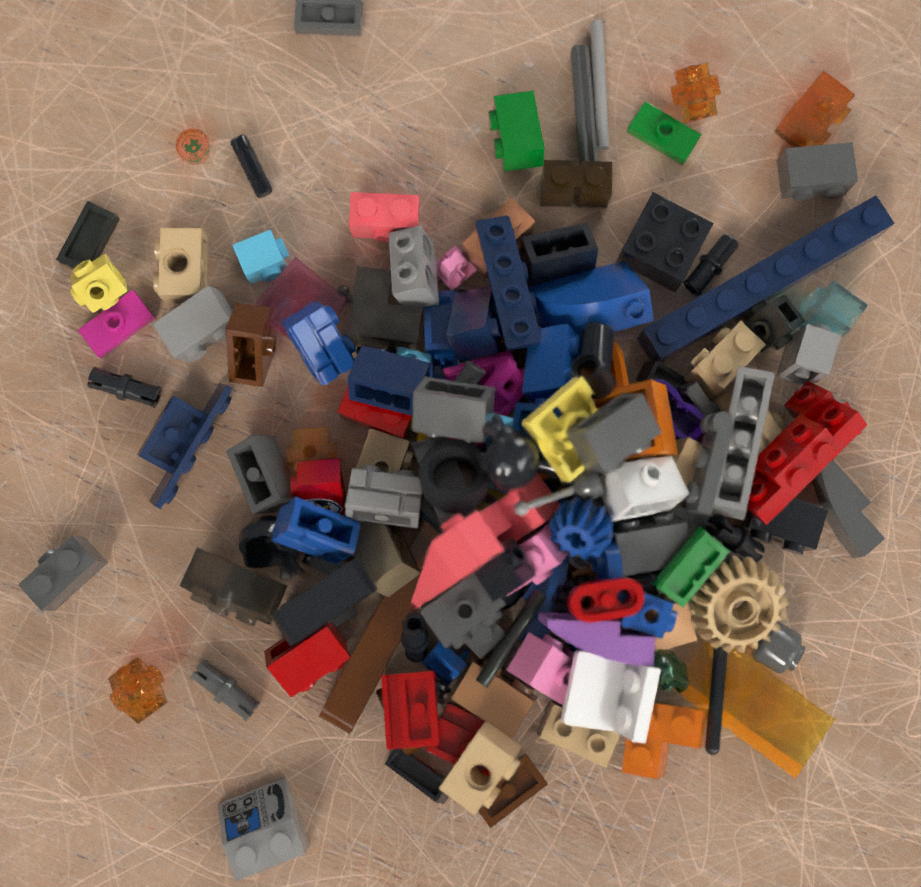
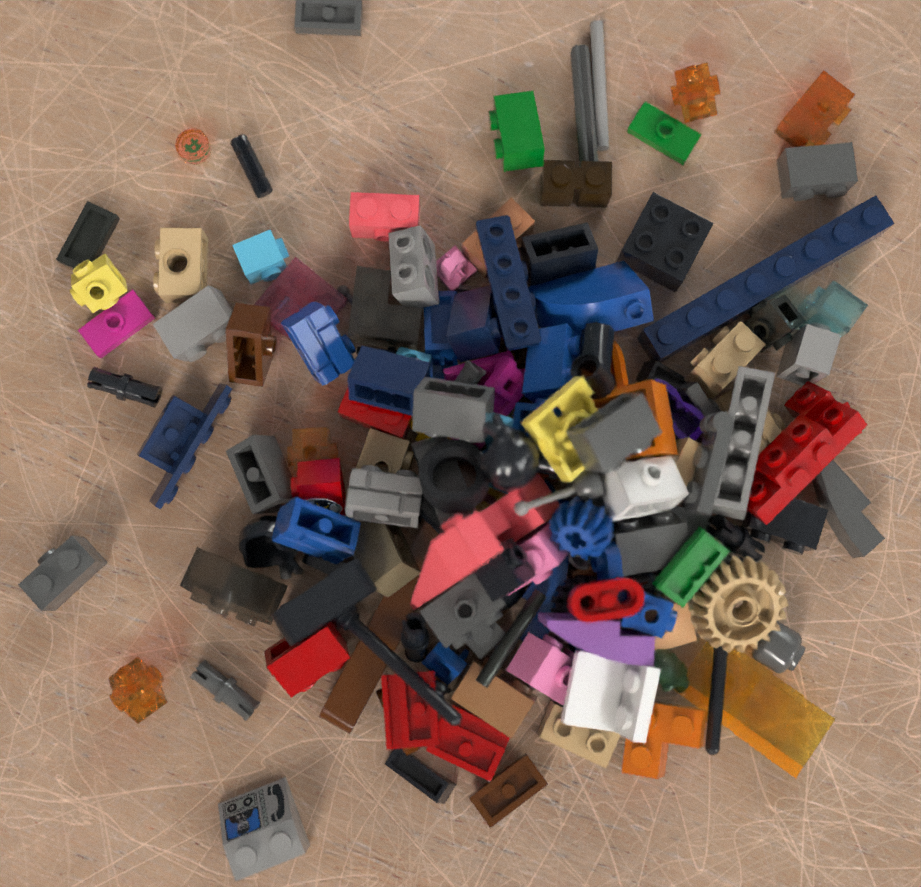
tan brick [439,720,522,816] -> none
black axle [683,234,739,296] -> none
none -> black piece [330,605,462,726]

